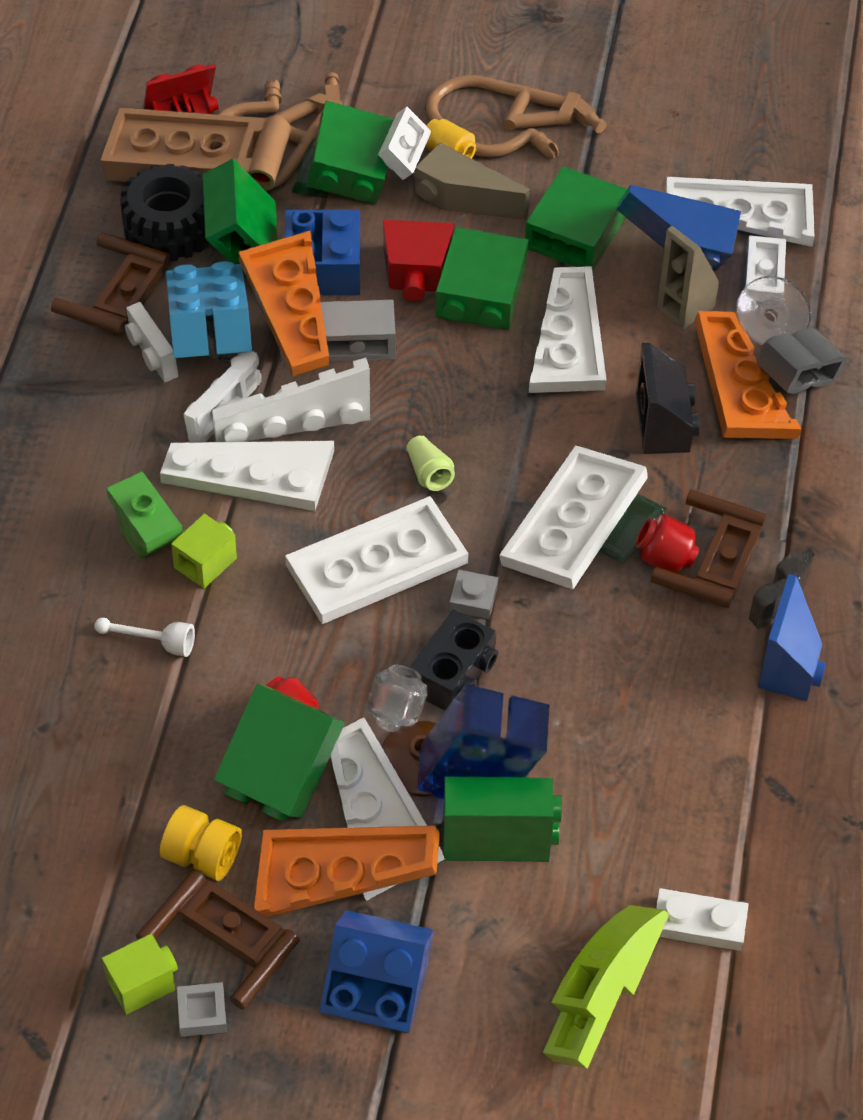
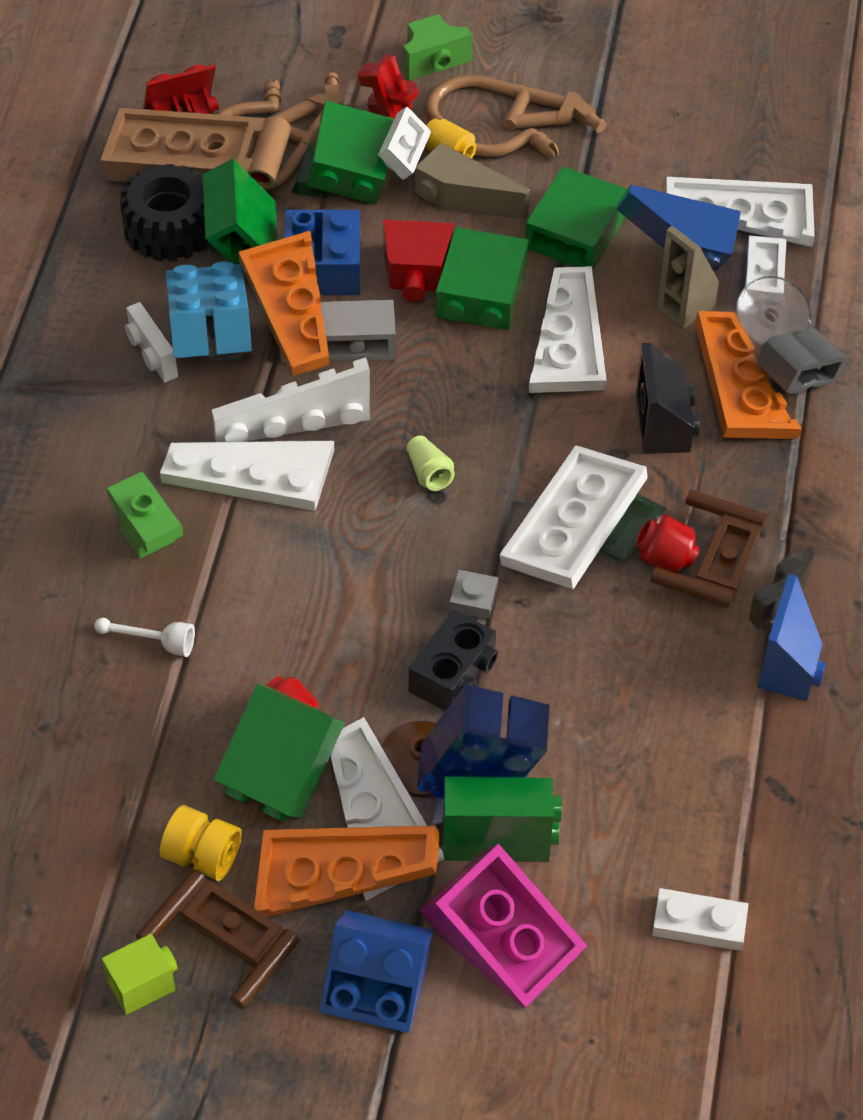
reddish brown plate [51,232,170,335] -> none
lime brick [171,513,237,589] -> none
light grey plate [177,982,227,1037] -> none
white hinge [183,350,262,443] -> none
white plate [285,496,469,624] -> none
clear head [366,665,427,732] -> none
lime slope [543,905,669,1069] -> none
none -> red hips [357,54,419,119]
none -> bright green brick [403,14,473,81]
none -> dark pink slope [419,844,587,1008]

